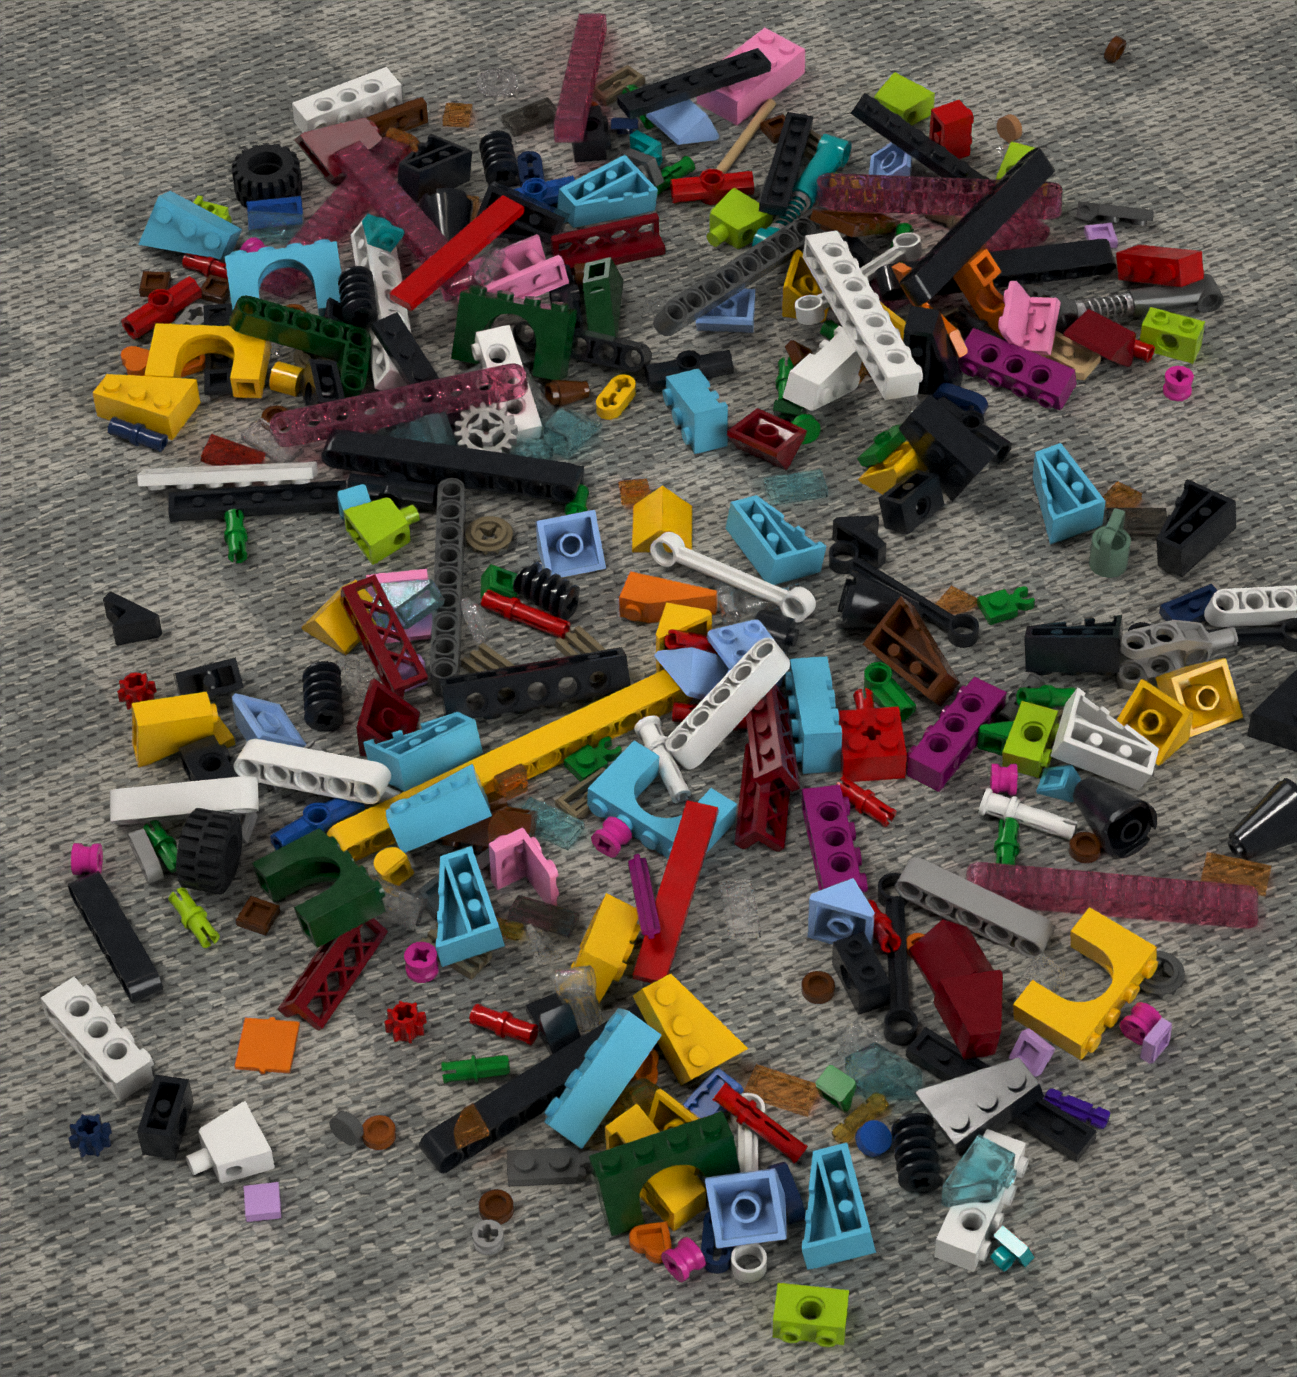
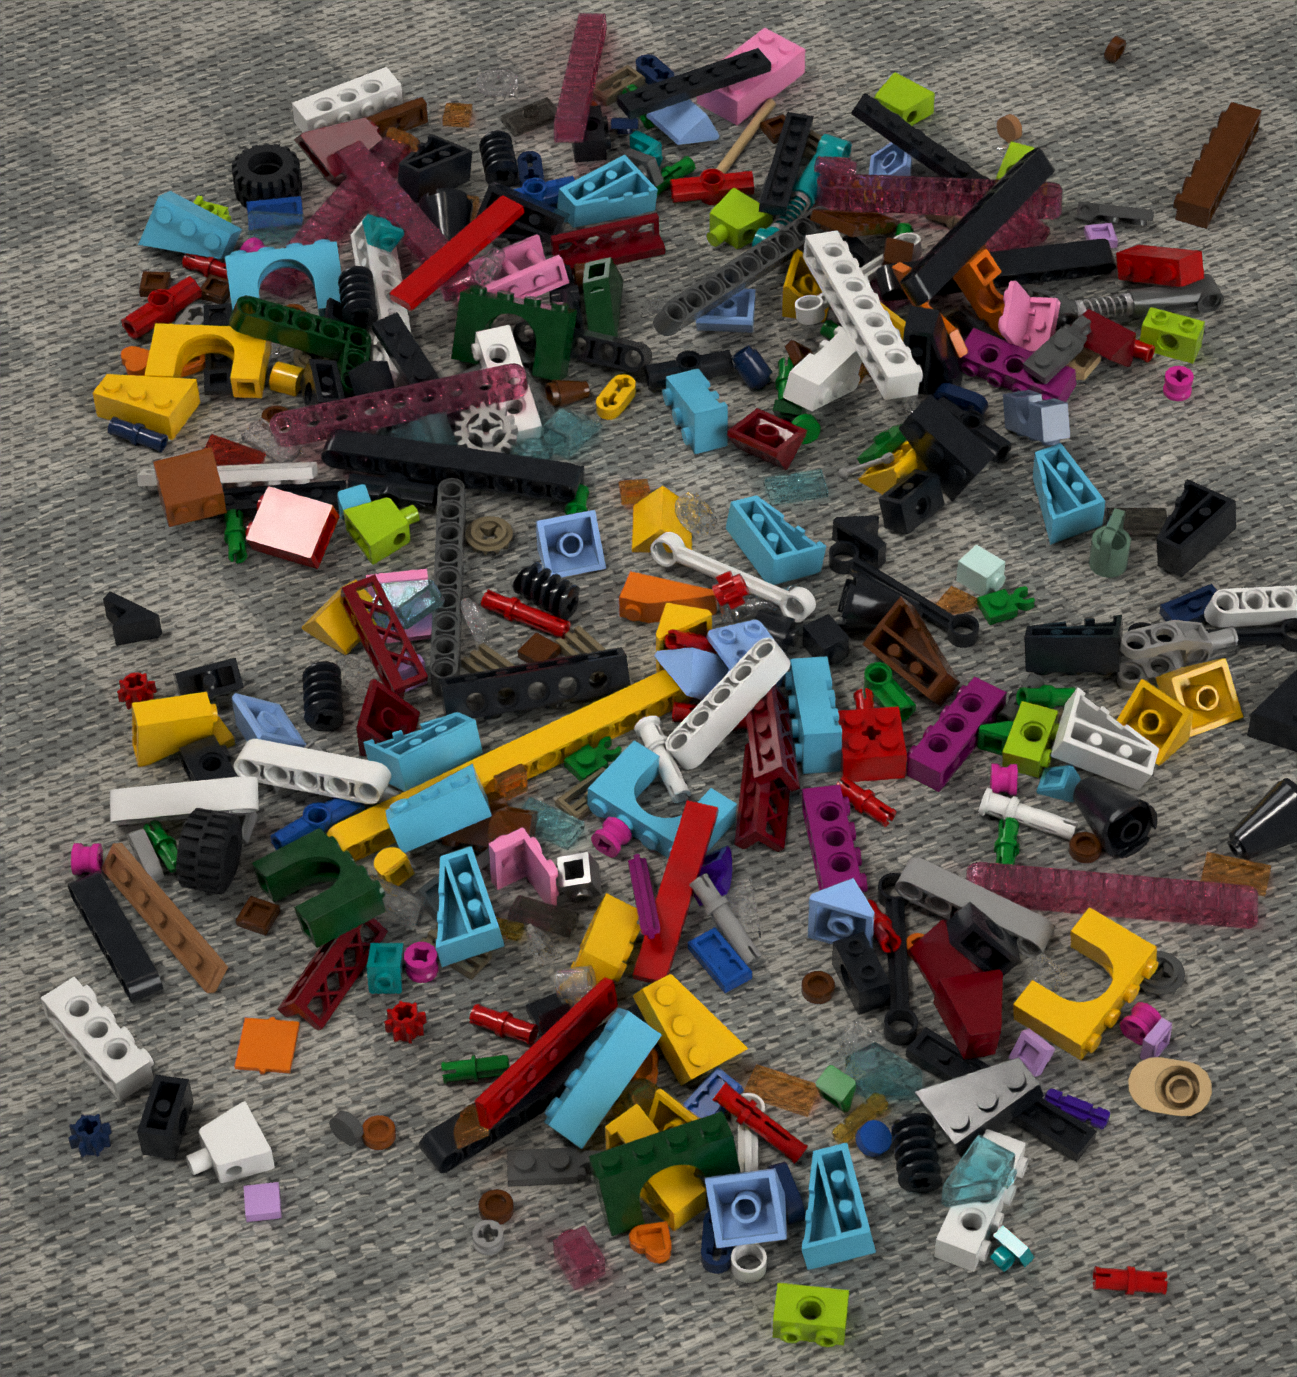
lime pin [168,887,220,948] -> none
green slope [480,564,517,598] -> none
dark pink wheel [661,1237,706,1282] -> none
red brick [929,99,974,159] -> none
clear orange tile [1103,481,1142,517] -> none
none -> medium nougat tile [101,843,228,993]
none -> dark orange slope [153,447,227,527]
none -> brick [246,486,340,569]
none -> black brick [348,361,396,406]
none -> teal bracket [367,943,404,994]
none -> red tile [475,977,618,1130]
none -> reddish brown tile [517,632,561,663]
none -> clear pink brick [553,1225,605,1290]
none -> flat silver brick [557,852,602,902]
none -> dark blue beam [636,54,674,85]
none -> clear gear [675,492,718,536]
none -> blue plate [688,927,752,993]
none -> light grey pin [689,873,762,966]
none -> dark purple slope [693,845,733,906]
none -> red gear [712,571,750,609]
none -> dark blue brick [731,345,772,389]
none -> black brick [802,614,849,665]
none -> clear pink cone [814,156,857,184]
none -> light grey hinge [838,452,895,479]
none -> reddish brown tile [881,237,914,266]
none -> black brick [946,902,1021,976]
none -> light aqua brick [956,544,1006,596]
none -> sand blue arch [1003,390,1070,446]
none -> dark grey hinge [1023,315,1091,384]
none -> red pin [1093,1266,1168,1295]
none -> tan piece [1128,1057,1212,1116]
none -> reddish brown brick [1173,102,1262,229]

